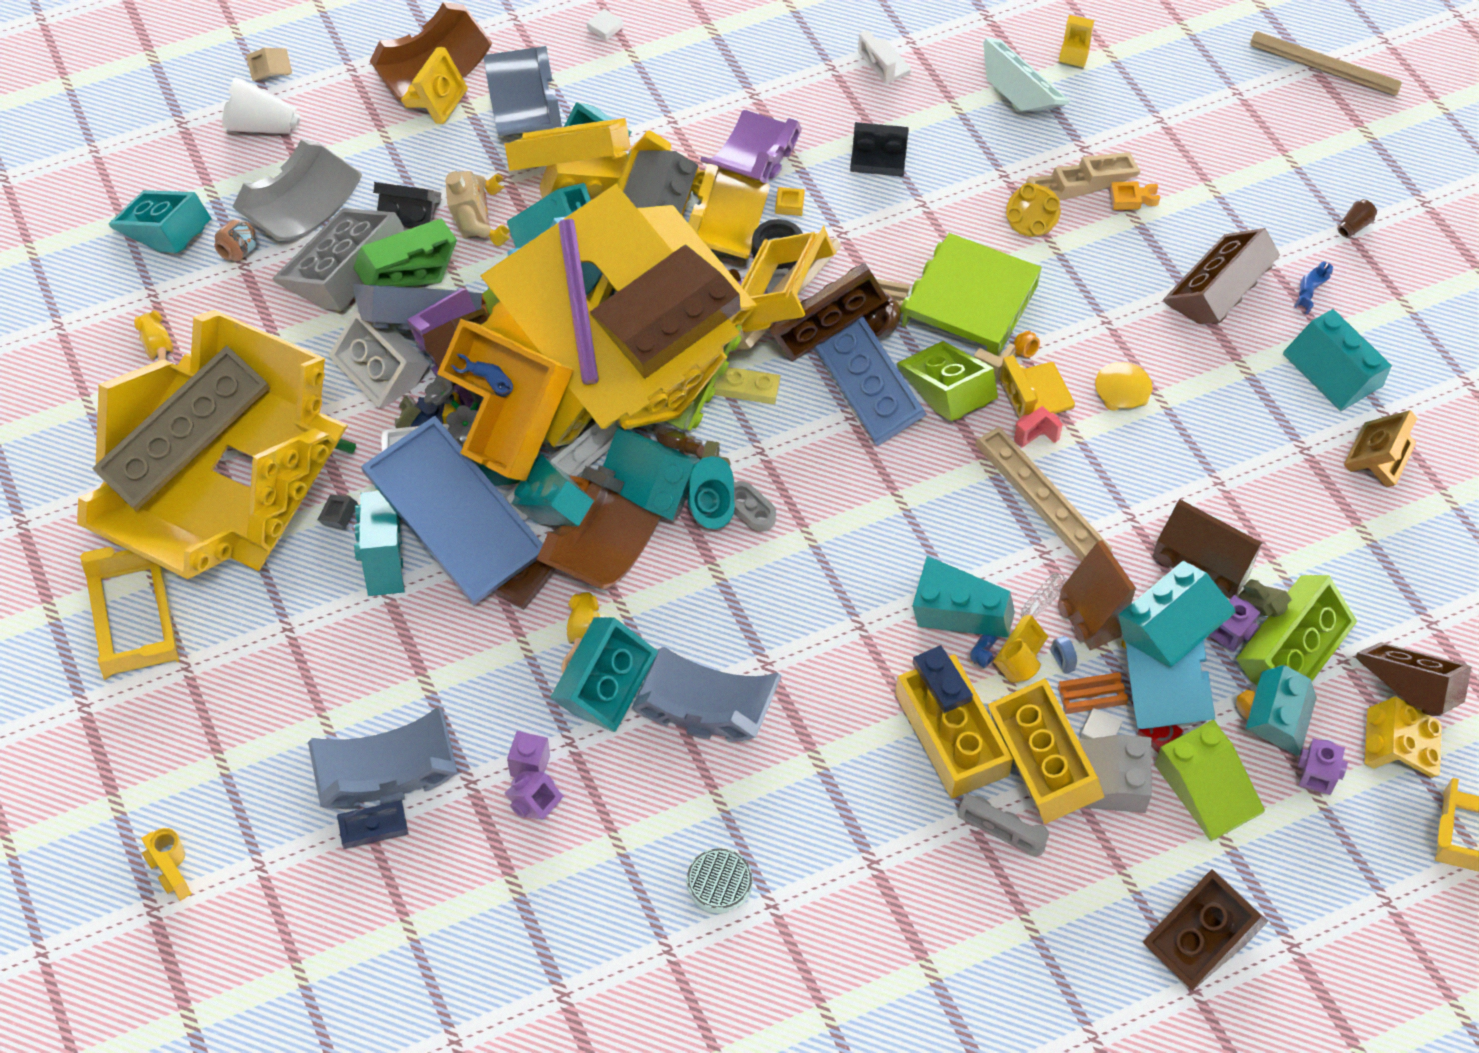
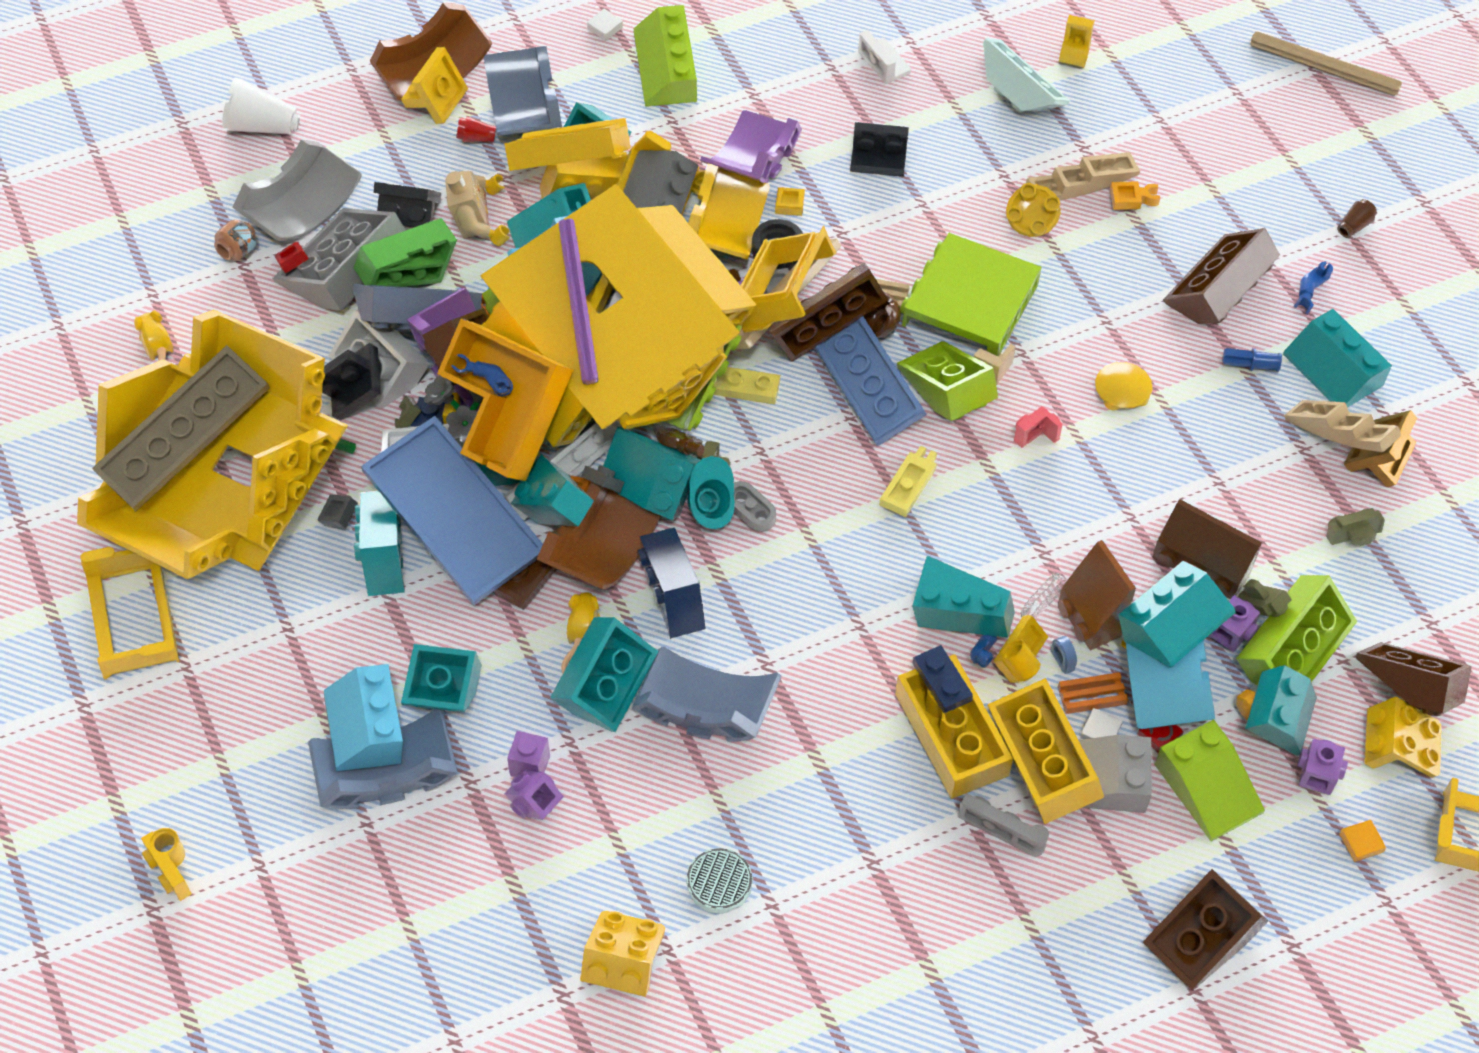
teal slope [108,190,212,253] -> none
tan panel [246,47,292,81] -> none
dark blue plate [337,800,409,849] -> none
reddish brown slope [590,244,741,379] -> none
tan tile [975,426,1112,562] -> none
yellow bracket [1000,355,1075,419] -> none
light orange plate [1014,330,1040,358] -> none
none -> red tile [274,241,309,274]
none -> black bracket [322,343,381,421]
none -> medium azure slope [324,664,403,771]
none -> teal slope [401,644,482,713]
none -> red cone [456,116,496,142]
none -> yellow bracket [580,911,665,997]
none -> lime slope [633,5,697,107]
none -> dark blue wedge [637,527,706,639]
none -> light yellow hinge [879,446,937,517]
none -> blue axle [1222,348,1282,372]
none -> tan slope [1284,400,1402,452]
none -> olive piece [1326,508,1385,546]
none -> light orange tile [1339,819,1387,862]

